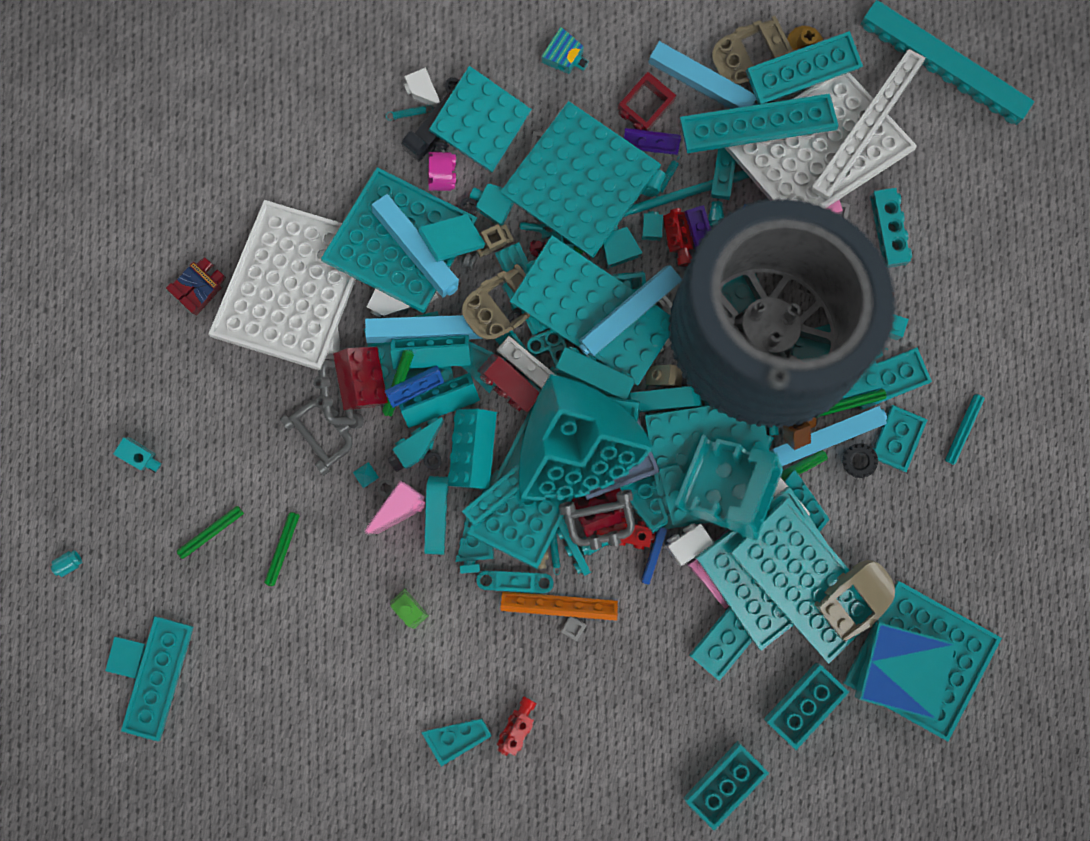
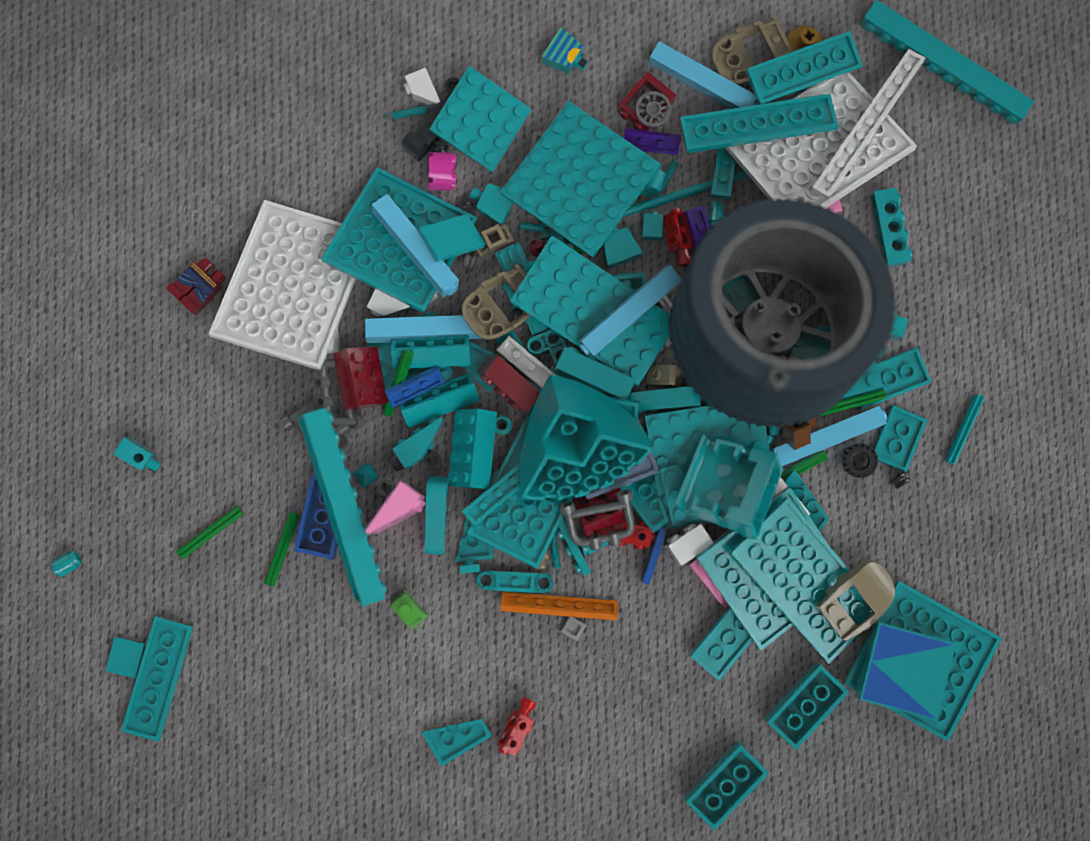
none -> blue brick [294,474,353,559]
none -> teal piece [297,408,386,607]
none -> teal brick [495,415,512,436]
none -> flat silver wheel [636,91,671,128]
none -> black bush [890,471,910,489]

